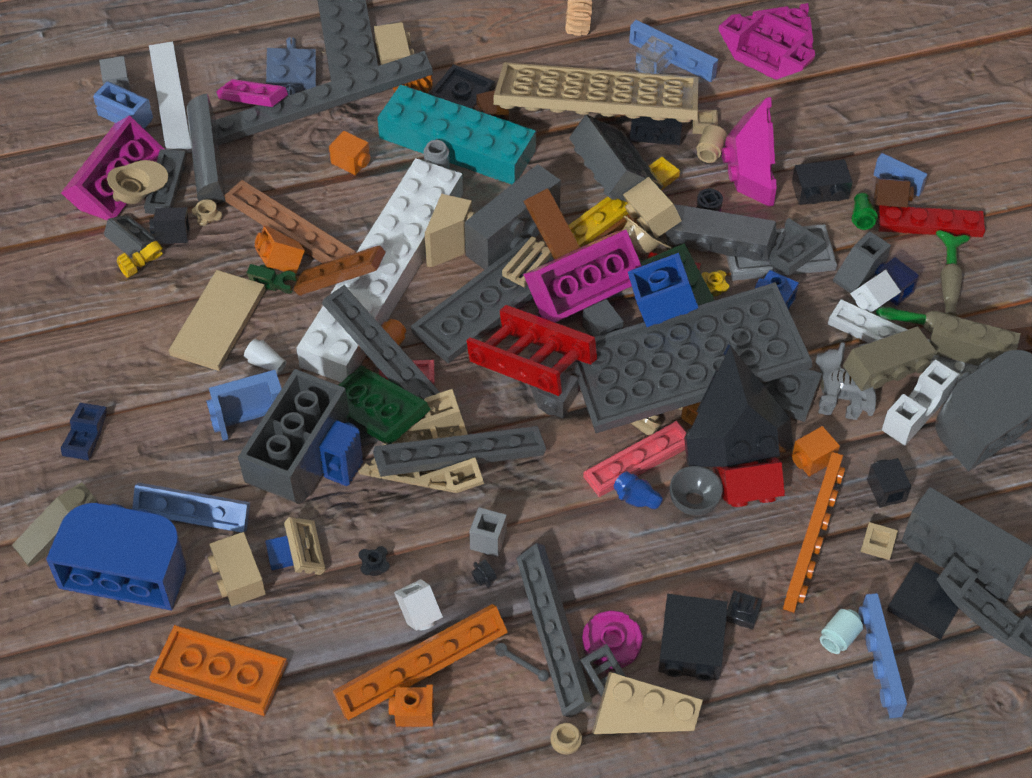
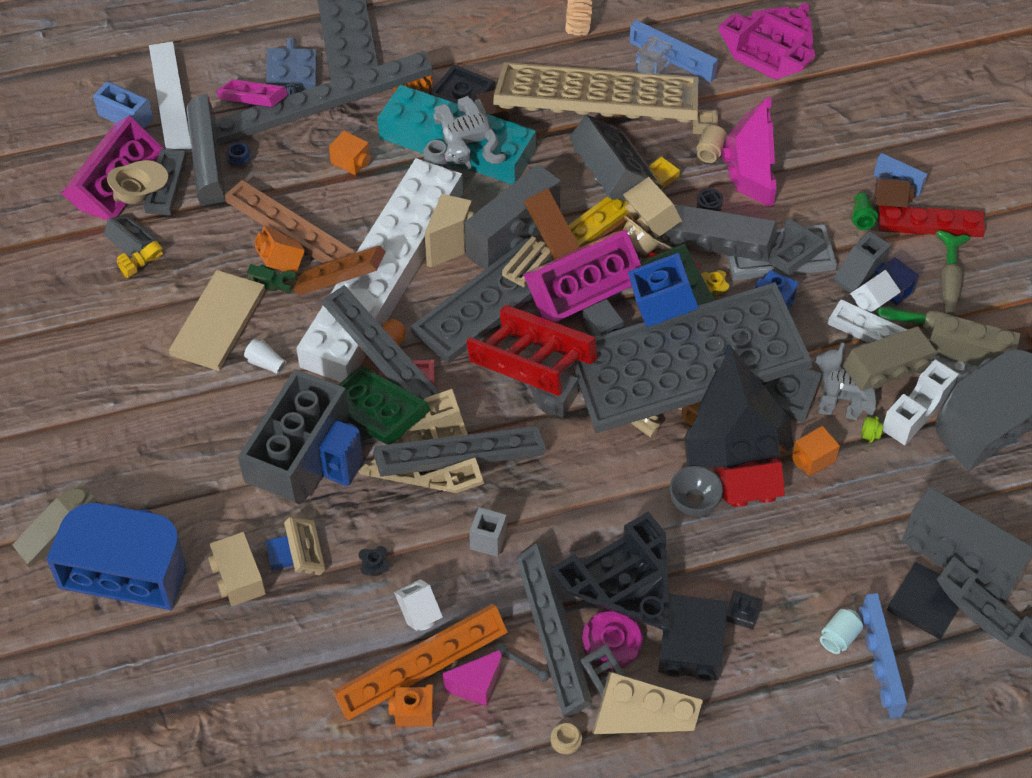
dark blue slope [61,402,107,460] -> none
light grey brick [99,56,131,91] -> none
medium blue plate [132,483,250,533] -> none
black brick [149,207,190,244] -> none
orange tile [149,625,288,716] -> none
tan plate [192,199,222,226] -> none
medium blue panel [206,370,282,441] -> none
tan brick [374,22,414,65] -> none
black plate [471,559,497,588] -> none
coral tile [583,421,687,497] -> none
blue animal [614,472,663,509] -> none
black bracket [630,116,682,145] -> none
orange plate [783,452,846,613] -> none
black brick [792,159,853,205] -> none
tan plate [861,522,898,560] -> none
black brick [867,458,911,508] -> none
none -> dark blue plate [226,142,252,166]
none -> light grey animal [433,96,506,169]
none -> dark pink slope [443,650,502,706]
none -> black wedge [550,511,670,633]
none -> lime plate [861,416,883,443]

